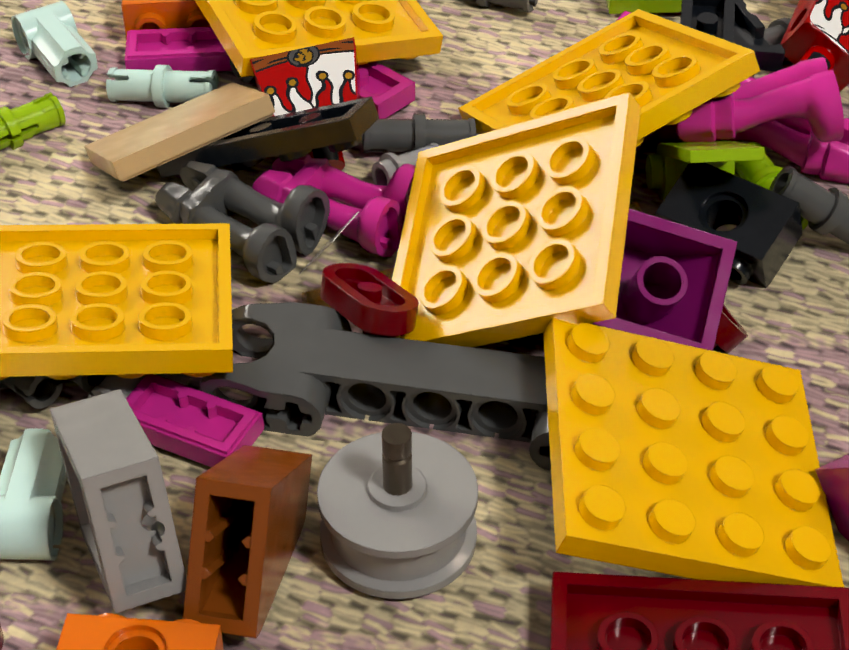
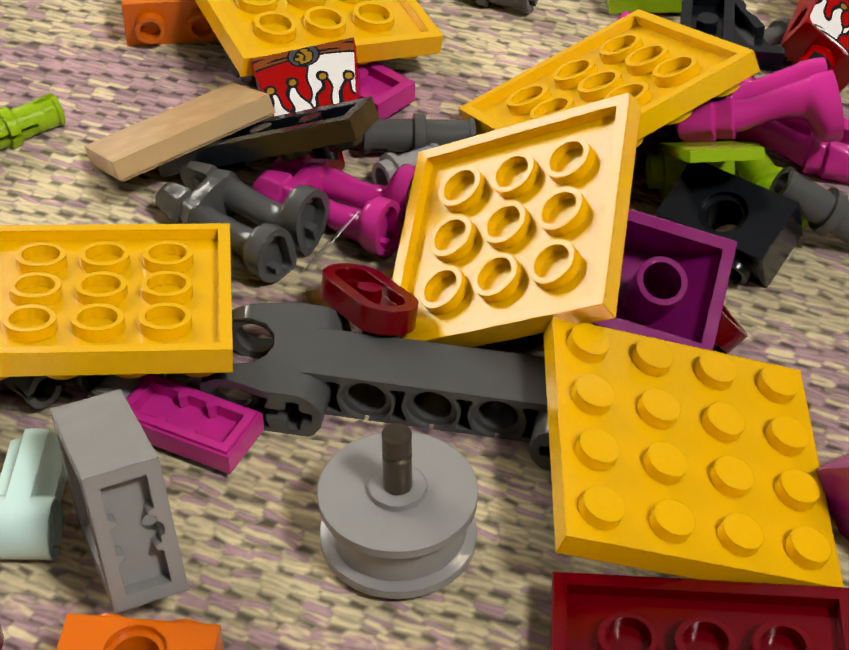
light aqua piece [11,1,98,87] -> none
light aqua pin [106,64,219,108] -> none
dark pink plate [125,27,232,71] -> none
dark orange slope [183,445,312,638] -> none

